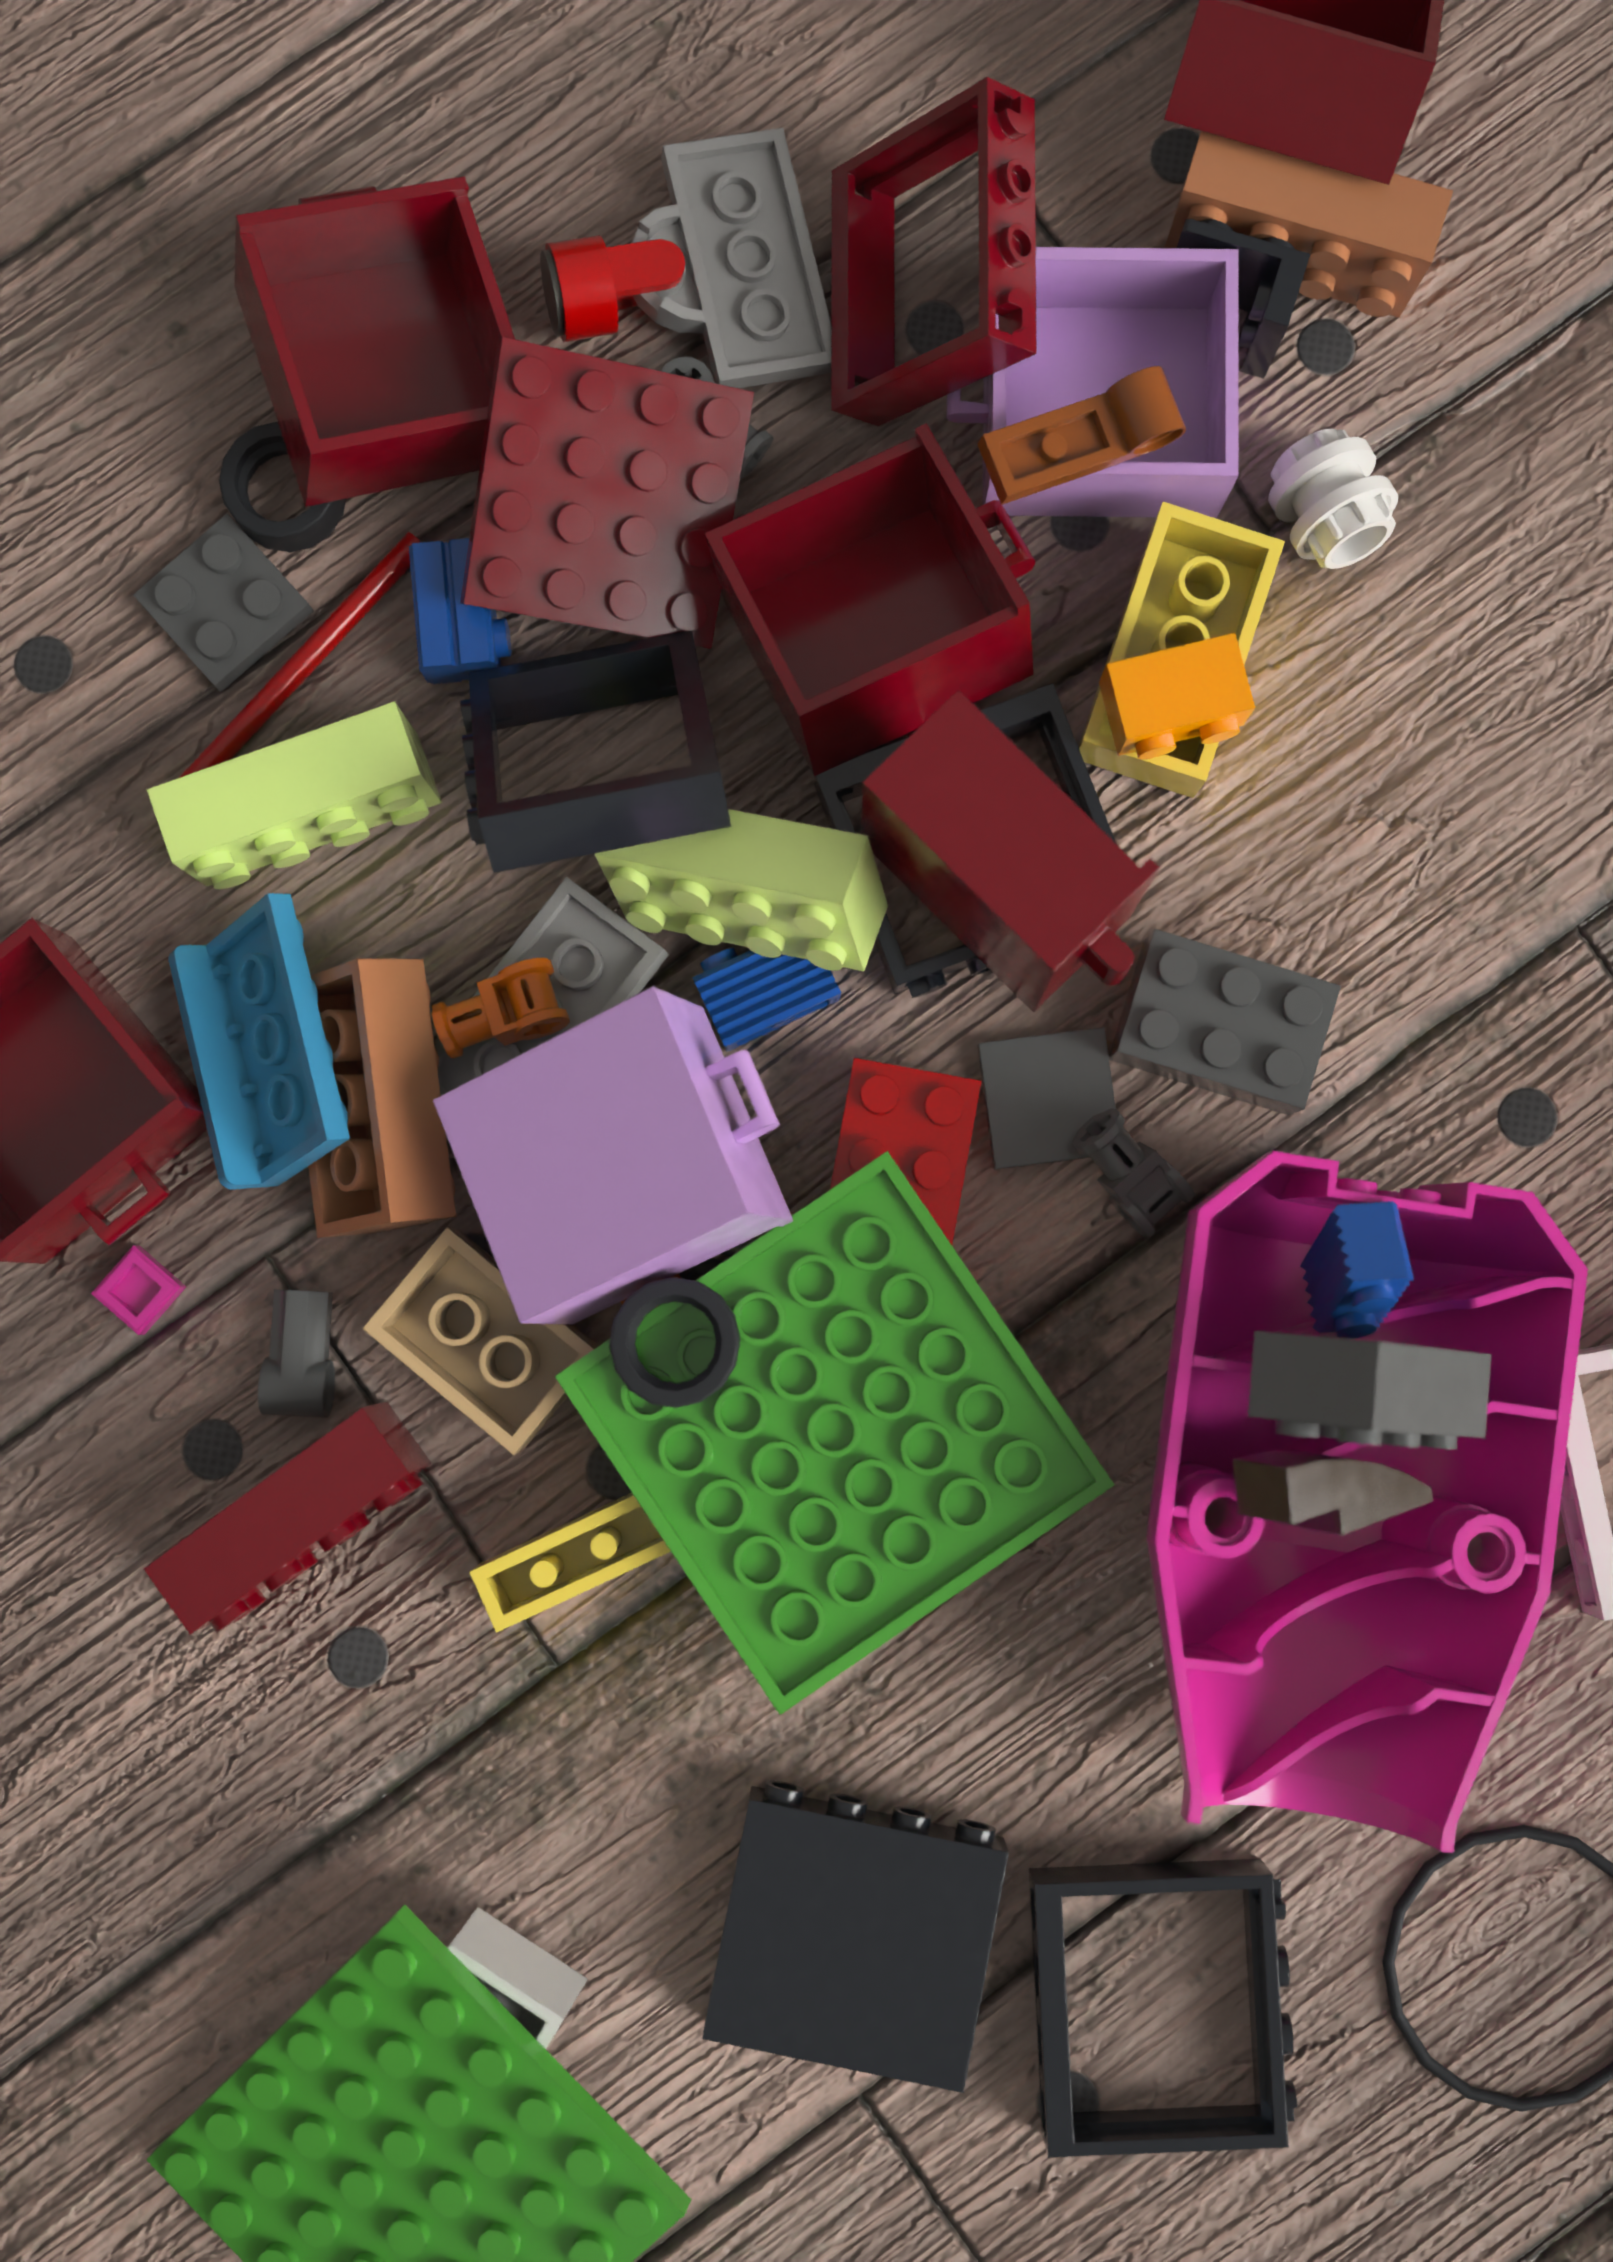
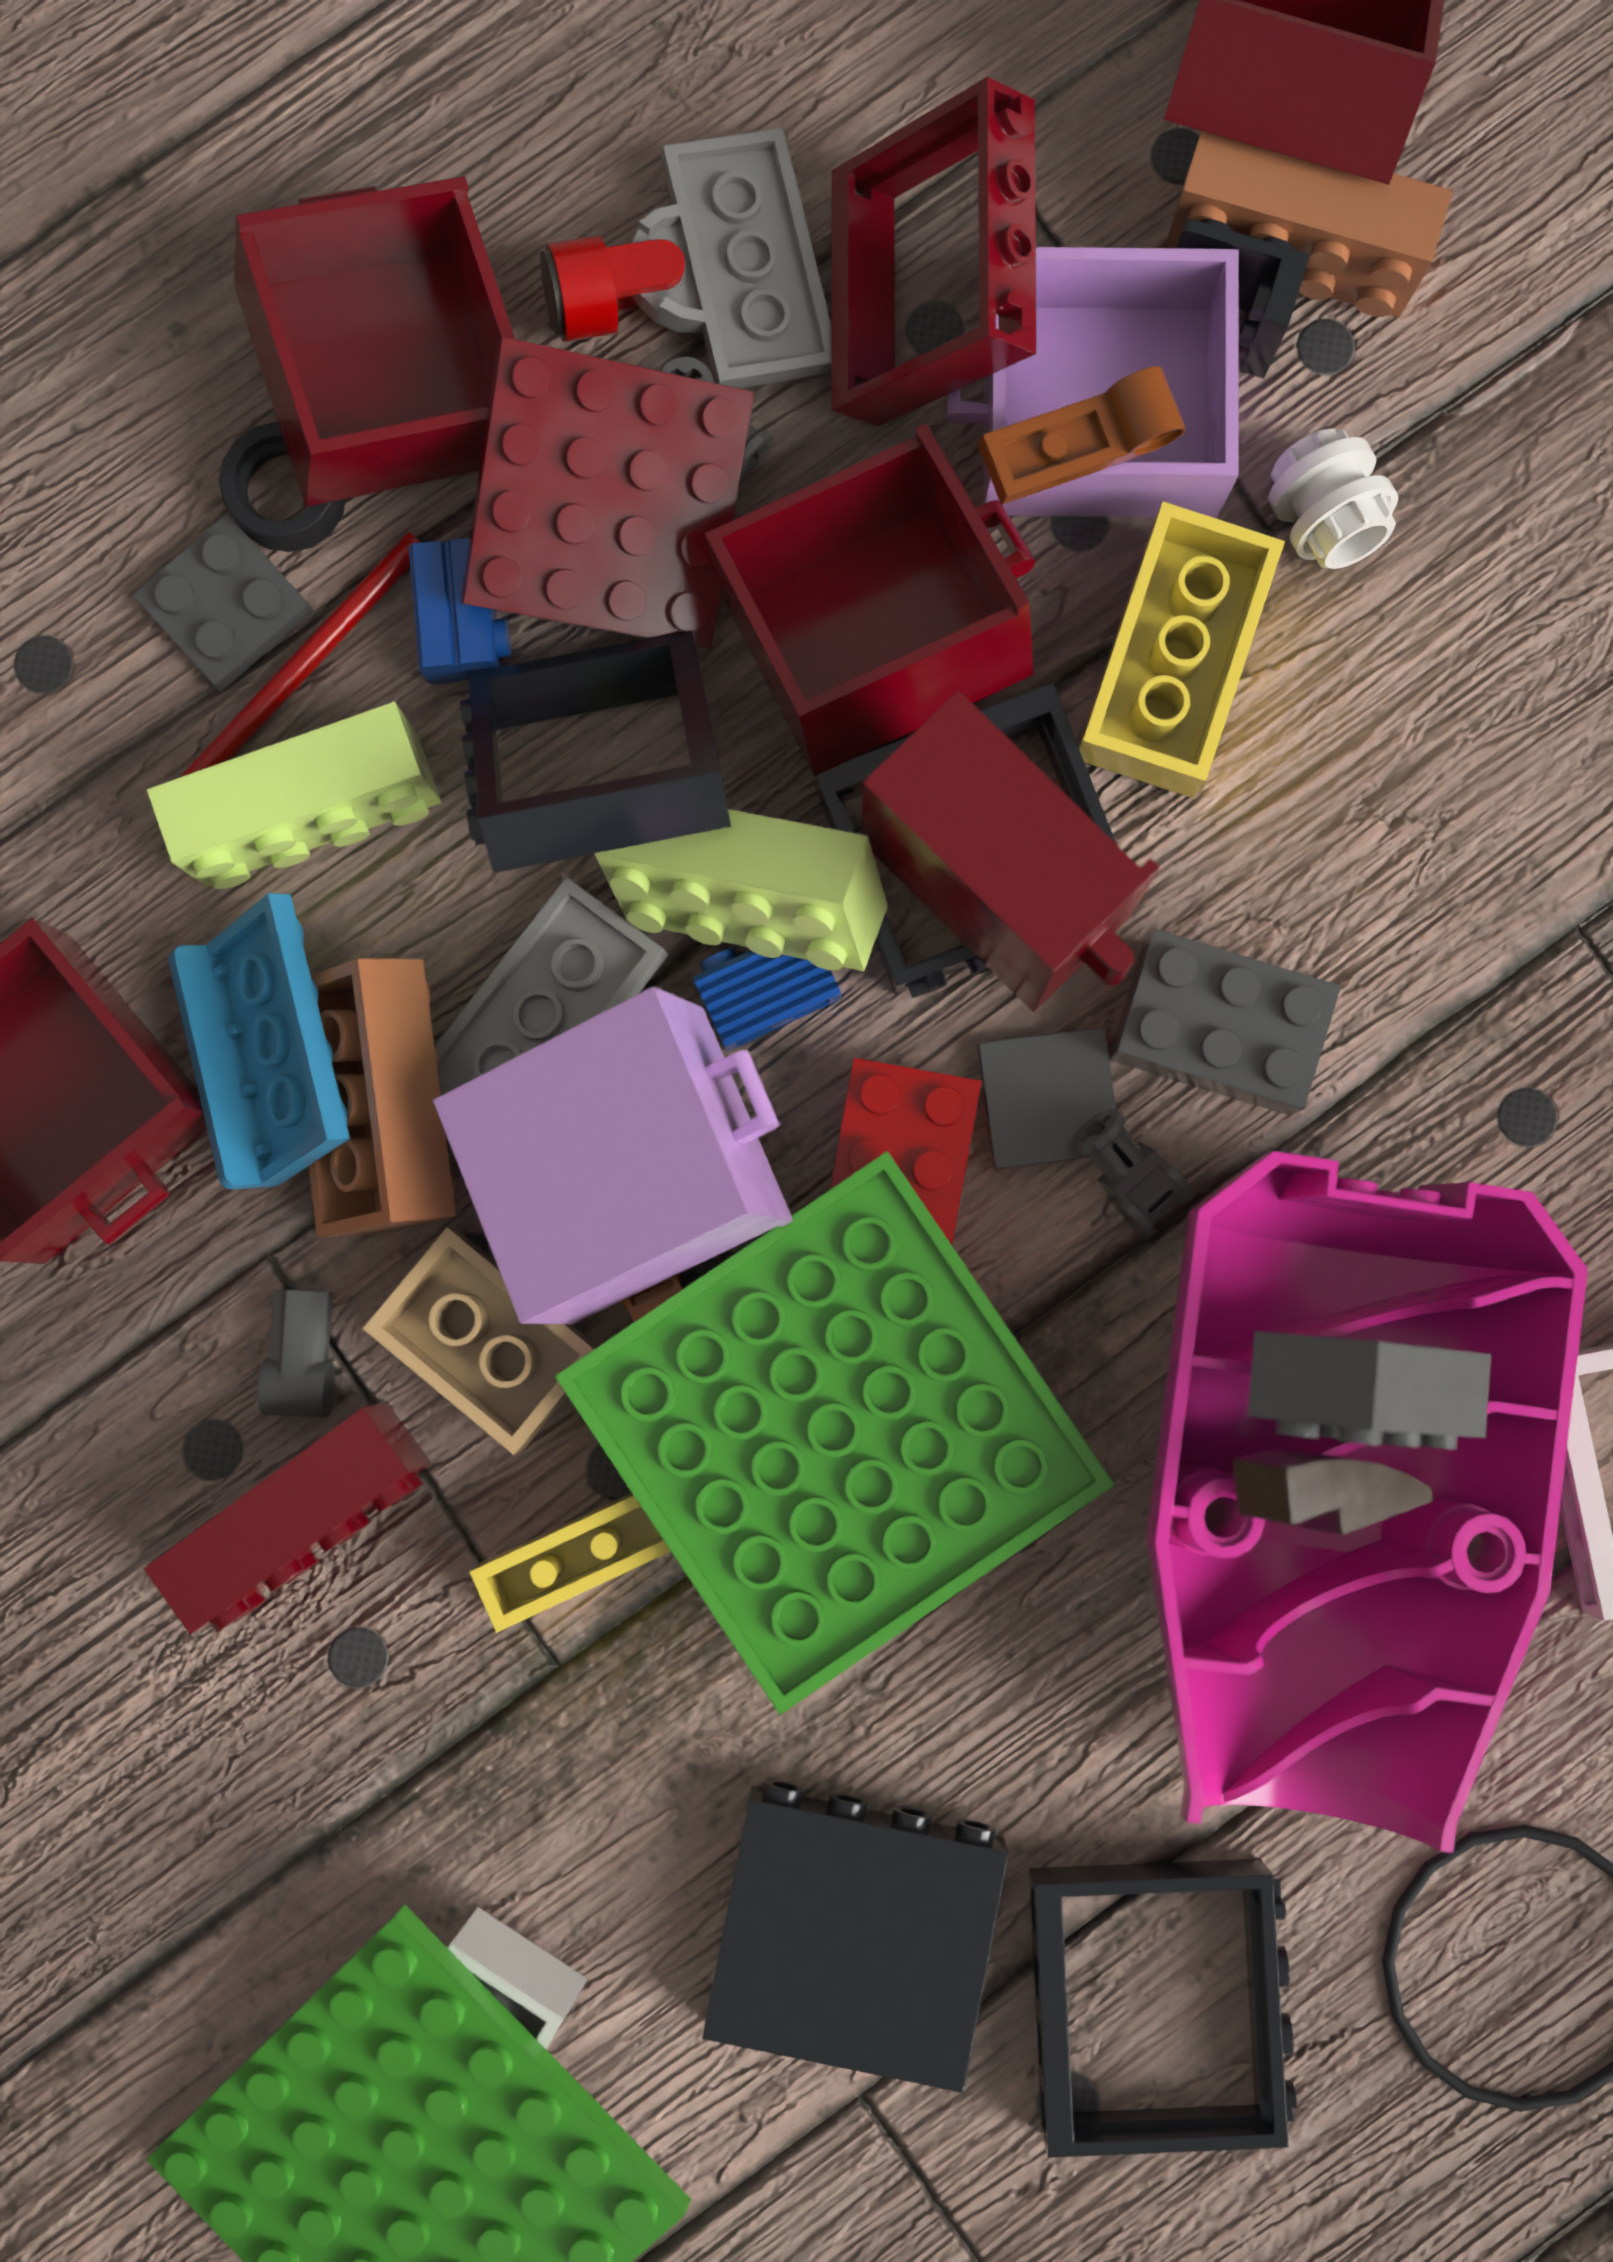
dark pink tile [91,1245,187,1335] -> none
orange connector [432,958,570,1059] -> none
black tyre [609,1277,741,1408] -> none
light orange brick [1099,633,1255,759] -> none
blue brick [1300,1201,1414,1339] -> none

